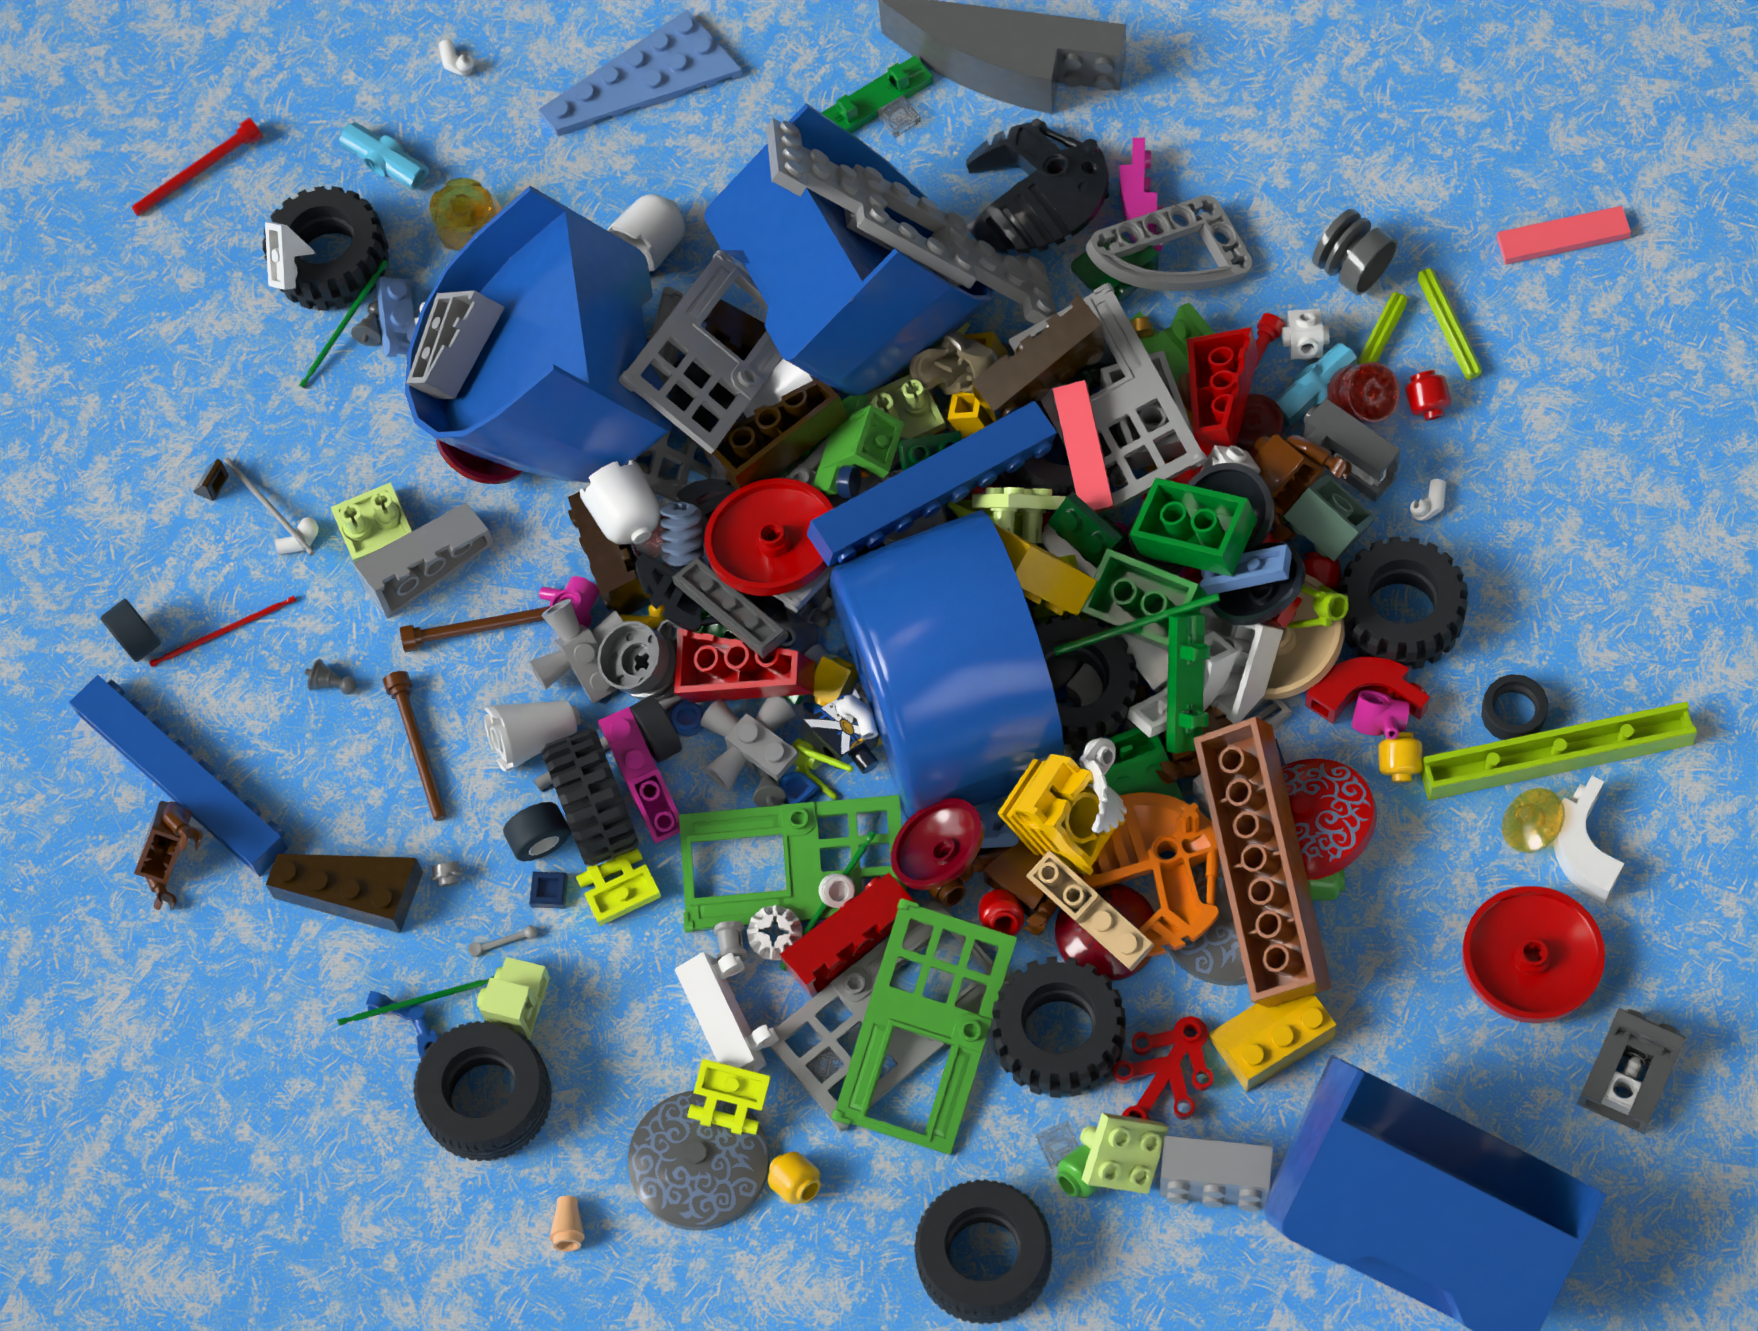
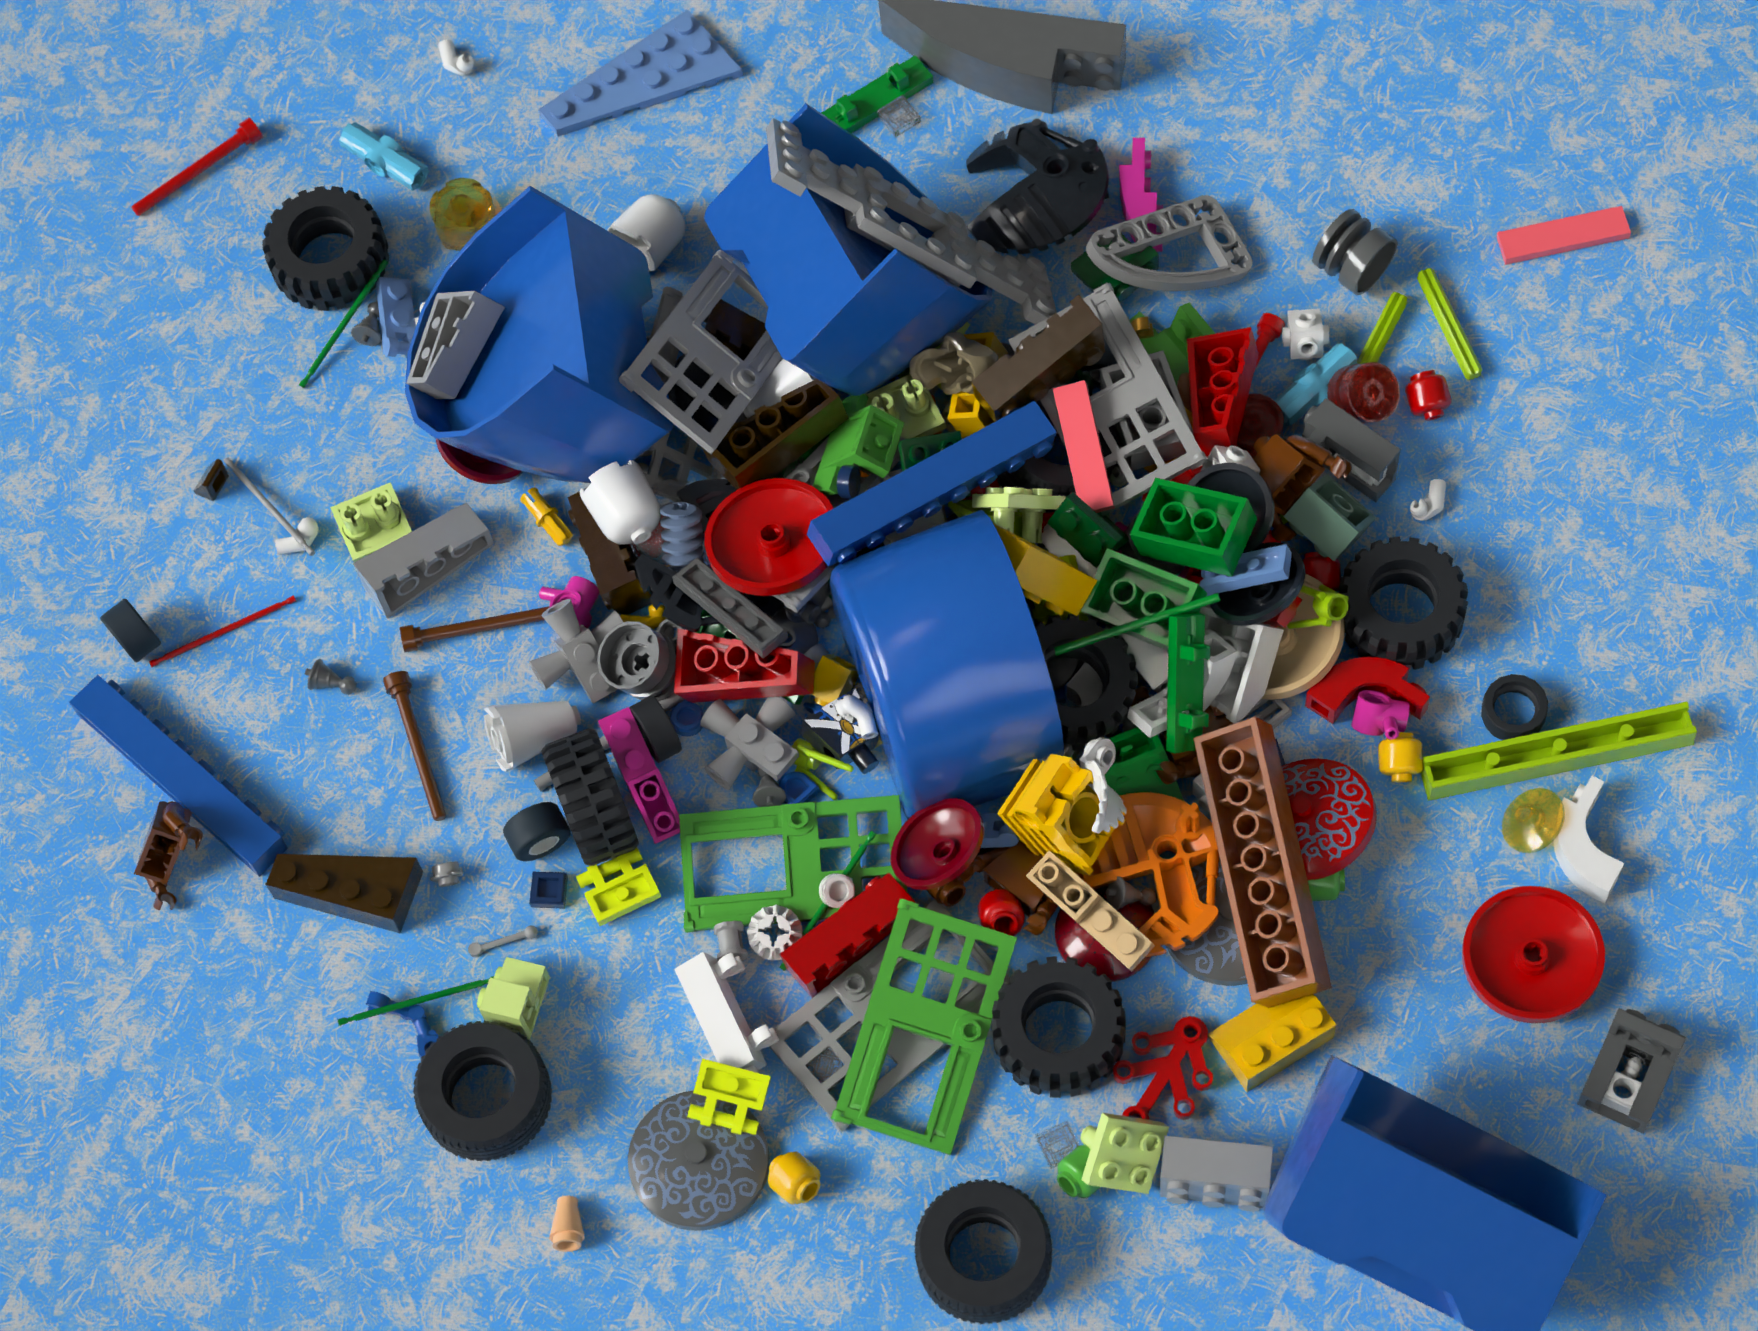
white slope [265,222,315,290] -> none
none -> yellow axle [520,487,573,547]
none -> dark grey piece [1106,876,1157,910]

